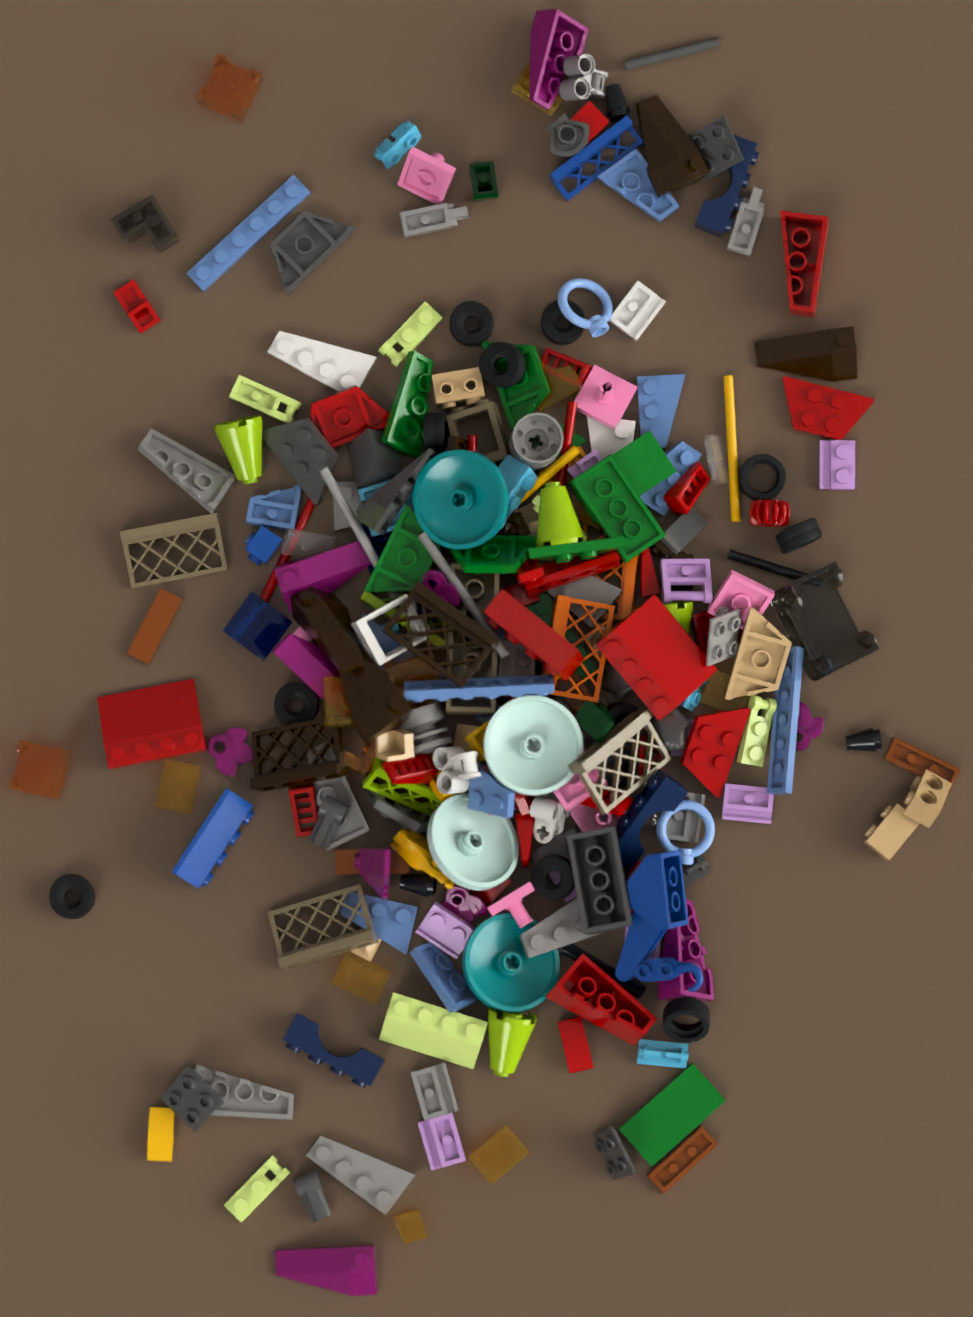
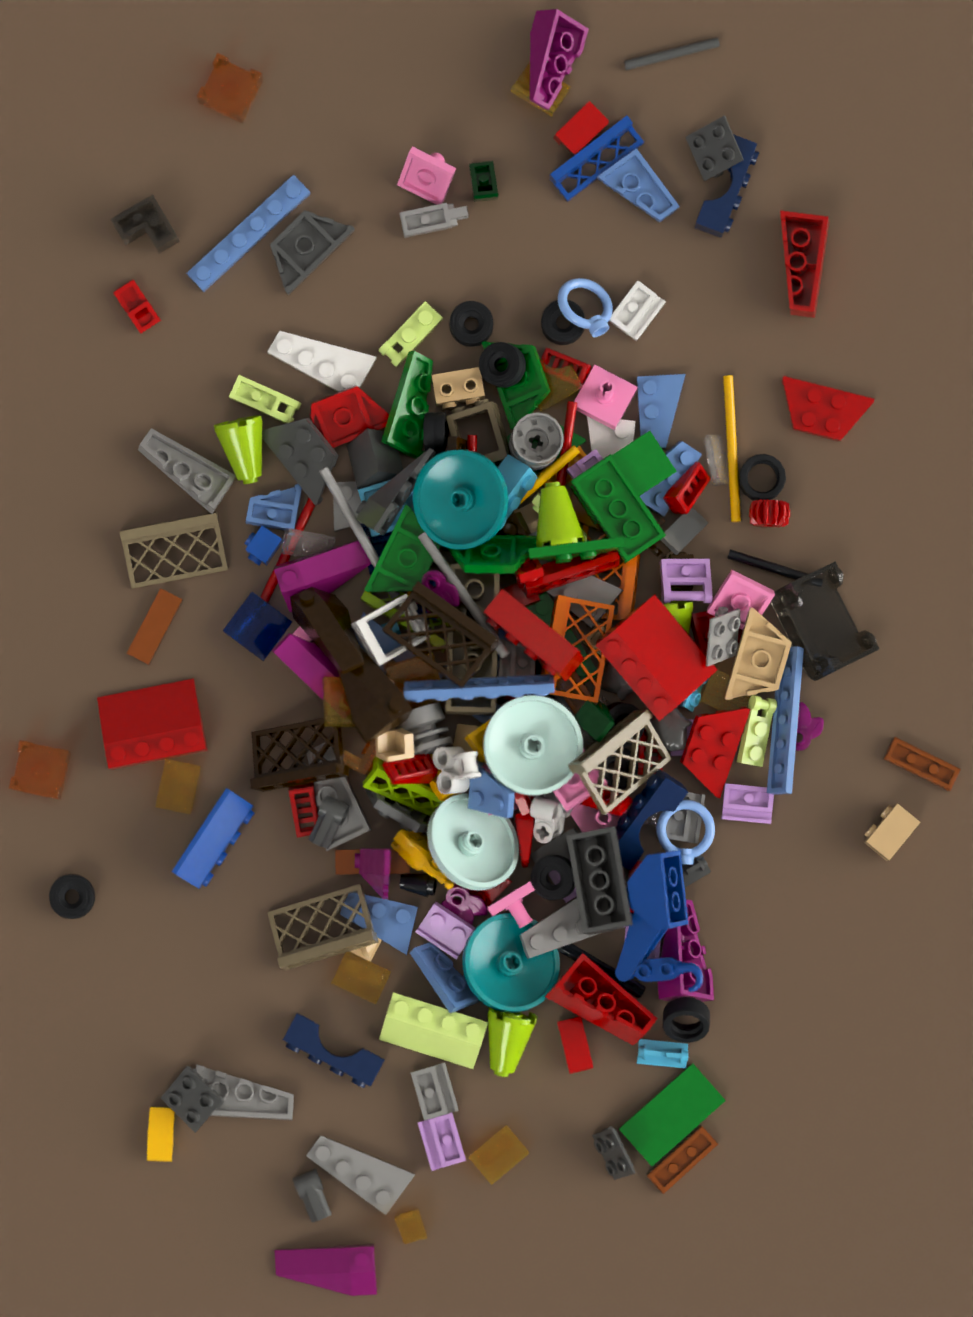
magenta plate [207,727,253,777] -> none
yellowish green plate [224,1155,290,1223] -> none
black tyre [274,682,319,725] -> none
medium azure hinge [373,121,422,170] -> none
dark grey animal [546,113,589,157] -> none
light grey piece [559,54,609,101] -> none
black cone [606,84,630,122] -> none
dark brown wedge [636,95,710,197] -> none
red slope [640,548,660,599] -> none
light grey hinge [727,187,765,257] -> none
dark brown wedge [754,326,857,382] -> none
black tyre [775,518,823,554] -> none
lavender plate [819,440,855,490] -> none
black cone [845,728,882,752] -> none
tan brick [903,769,952,828] -> none

